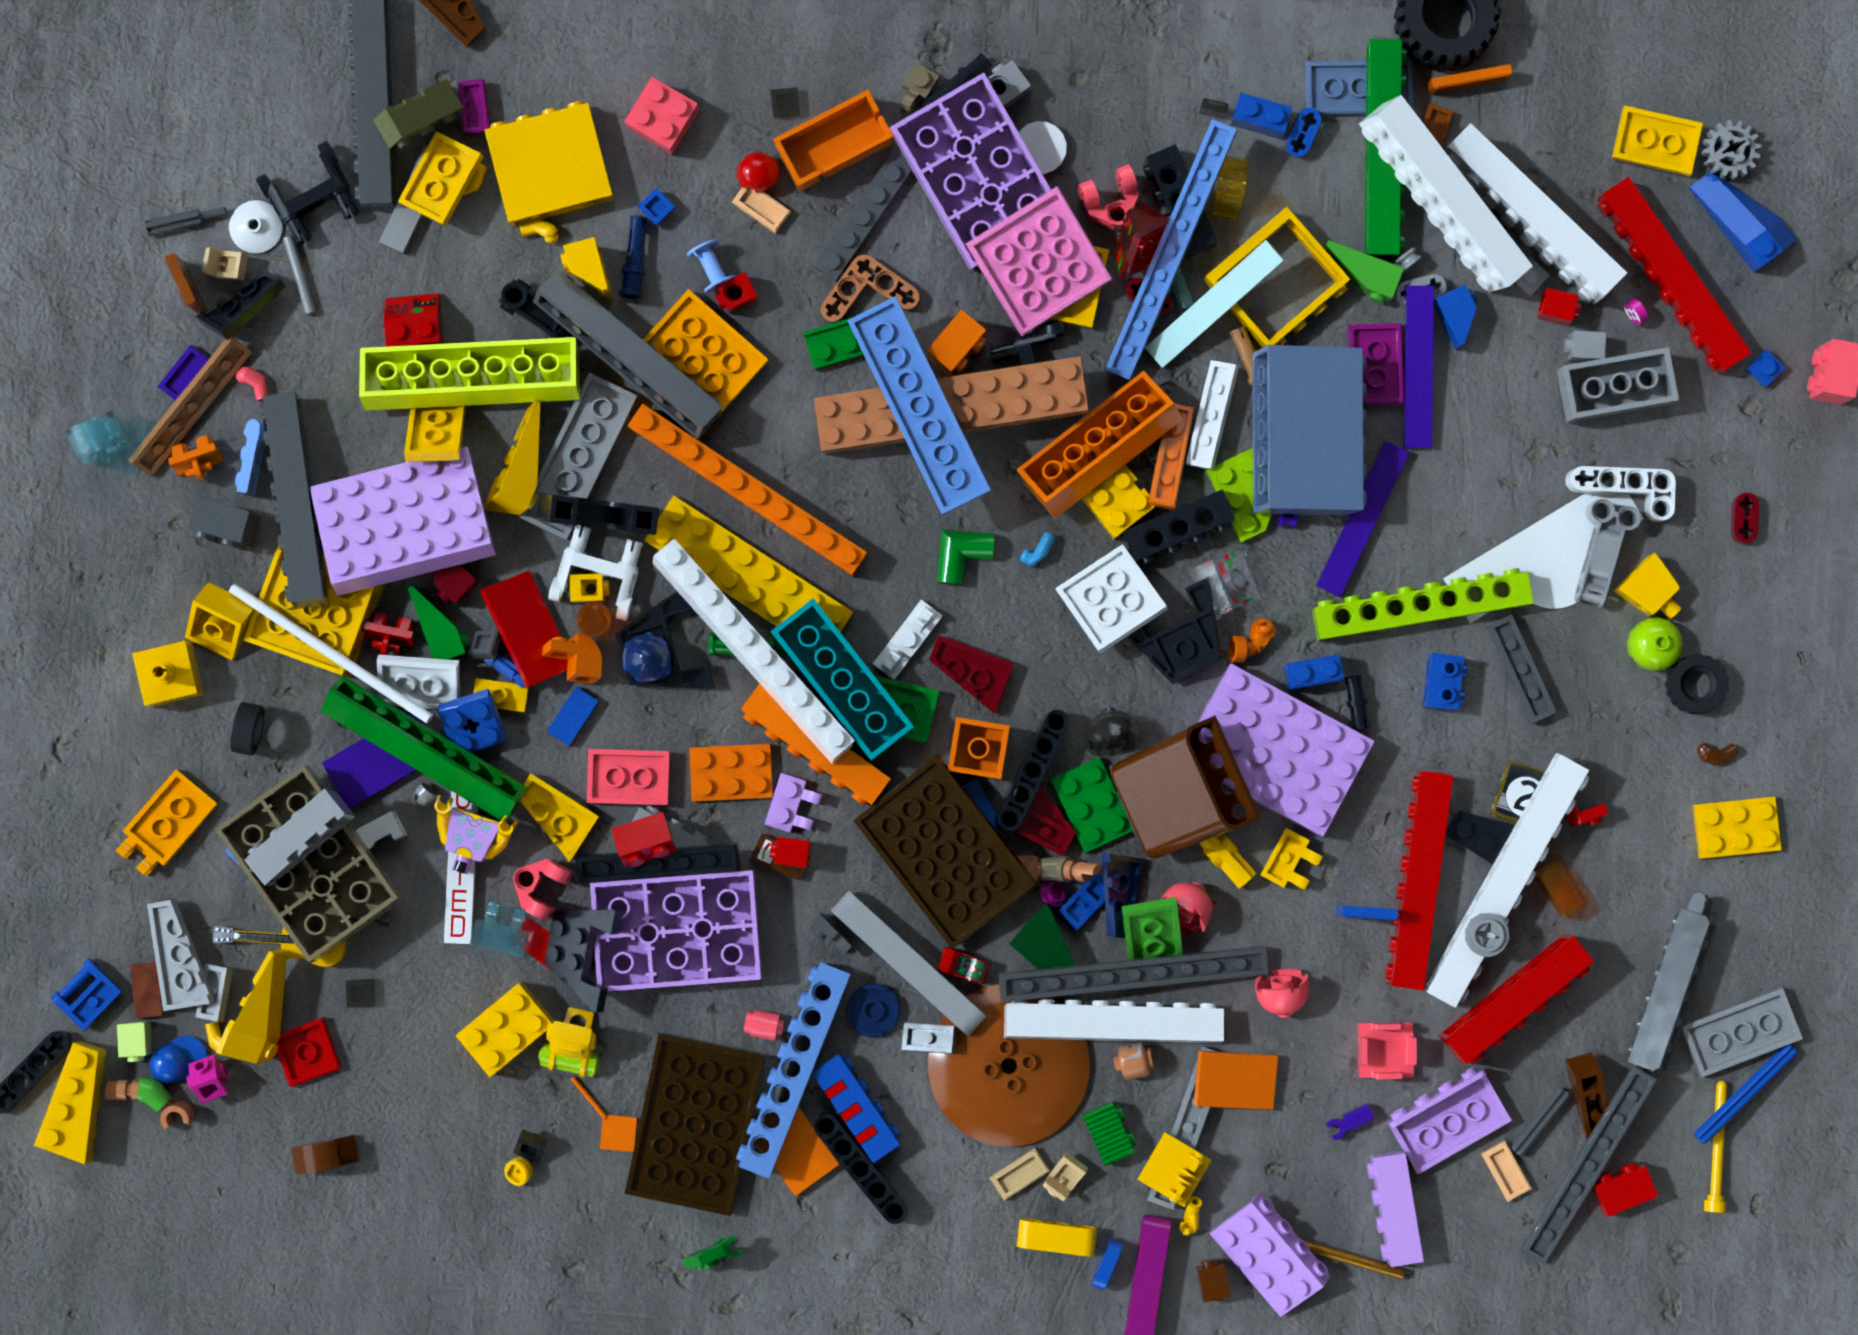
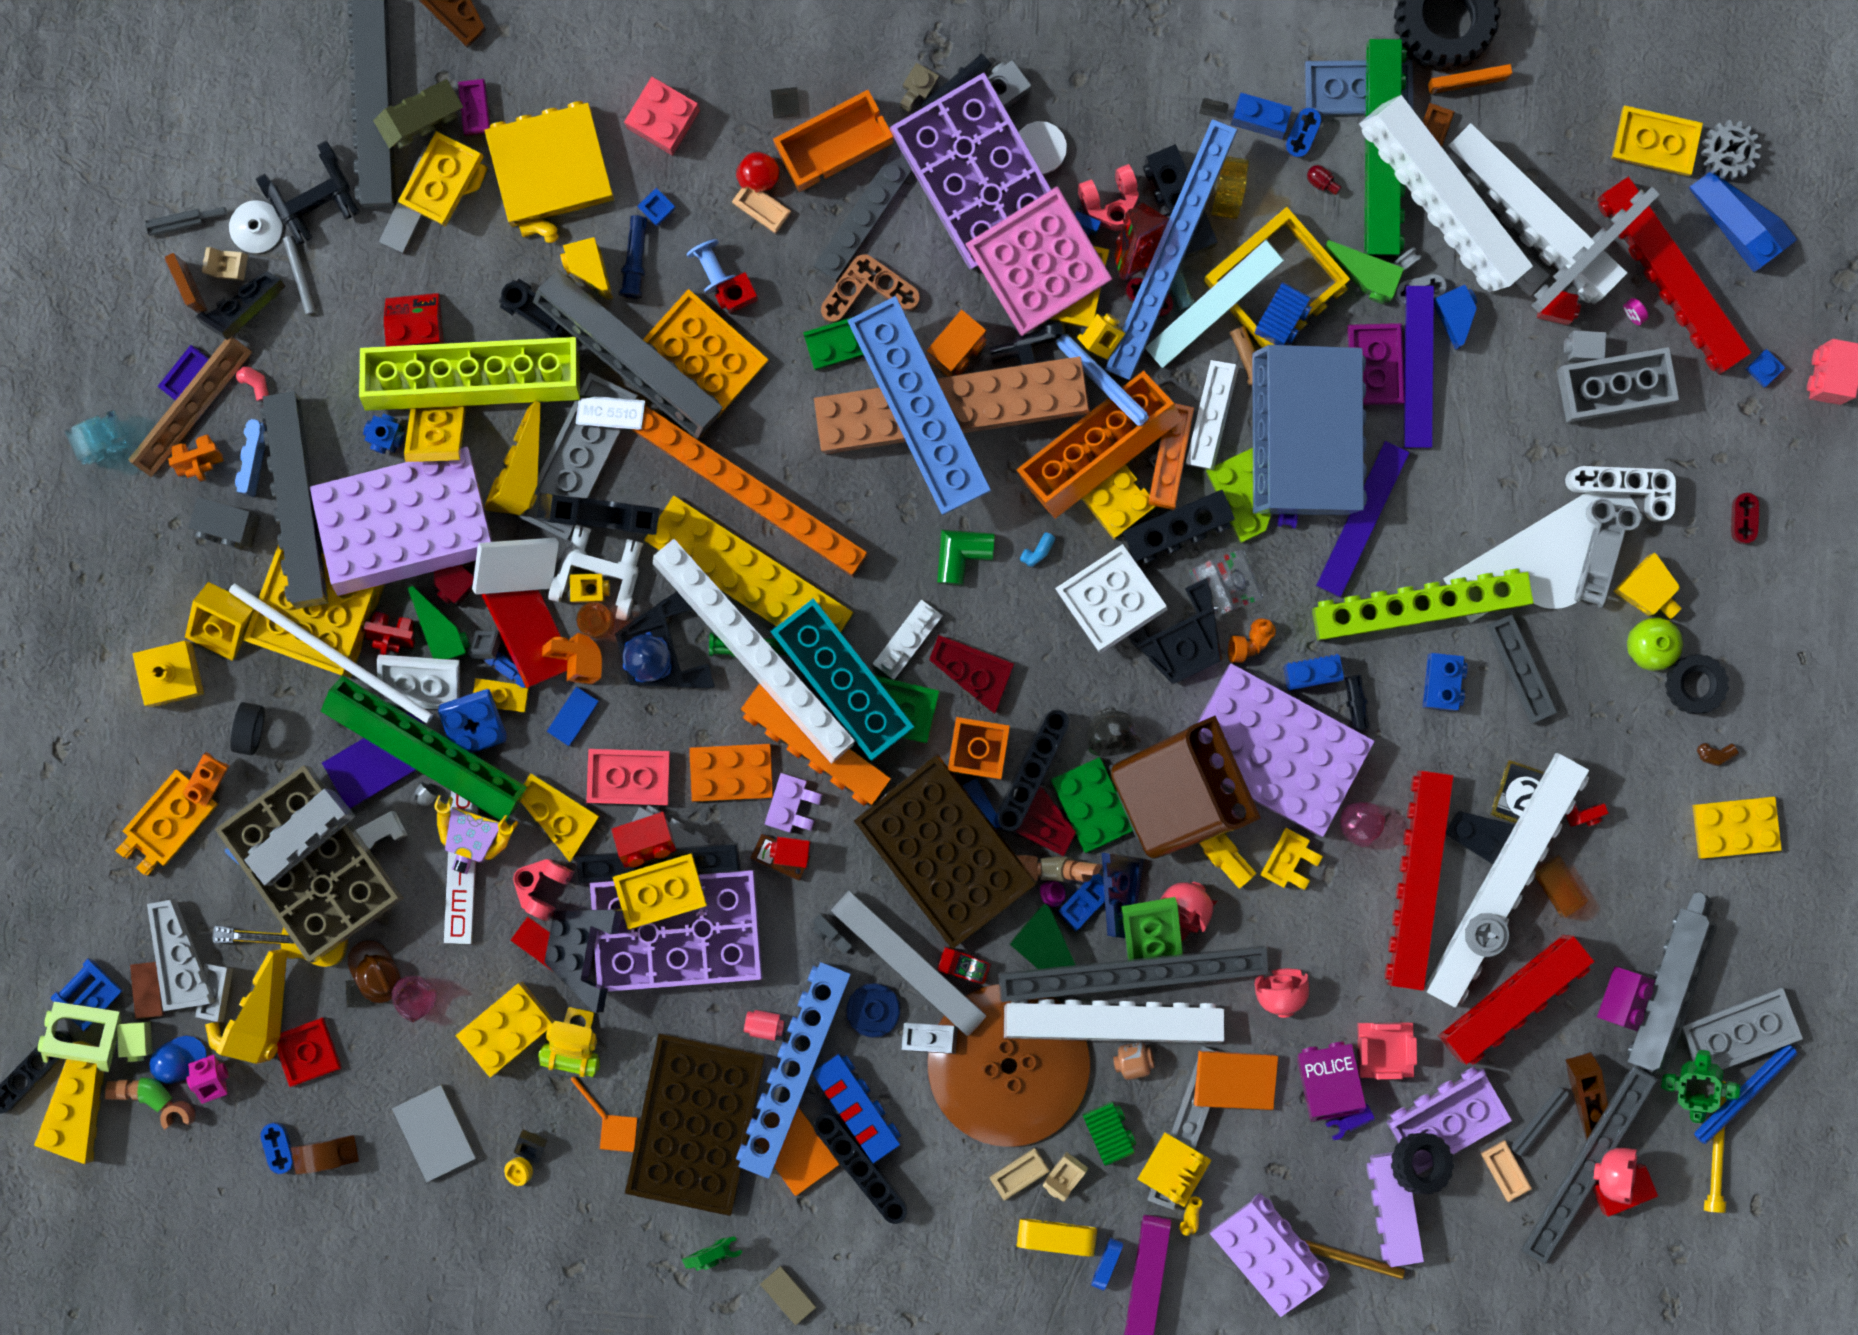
clear light blue plate [469,901,529,958] -> none
reddish brown brick [1196,1258,1231,1303] -> none
blue tile [1336,905,1398,920] -> none
none -> yellowish green panel [38,1002,122,1072]
none -> orange hips [183,752,229,807]
none -> blue beam [260,1122,294,1174]
none -> reddish brown piece [347,940,401,1003]
none -> blue brick [363,414,405,454]
none -> clear pink hair [392,975,438,1022]
none -> light grey tile [392,1085,477,1182]
none -> white tile [472,538,559,594]
none -> sticker [575,395,645,430]
none -> yellow plate [613,853,707,929]
none -> dark tan tile [760,1265,816,1326]
none -> light blue axle [1056,334,1149,426]
none -> blue plate [1075,211,1101,237]
none -> yellow brick [1077,313,1125,360]
none -> blue brick [1255,282,1312,345]
none -> magenta brick [1297,1041,1366,1122]
none -> dark red cylinder [1307,165,1342,196]
none -> clear pink hair [1340,802,1386,847]
none -> black tyre [1391,1133,1454,1194]
none -> light grey plate [1531,187,1660,313]
none -> coral cylinder [1594,1148,1637,1204]
none -> magenta brick [1597,966,1655,1032]
none -> green piece [1661,1050,1740,1123]

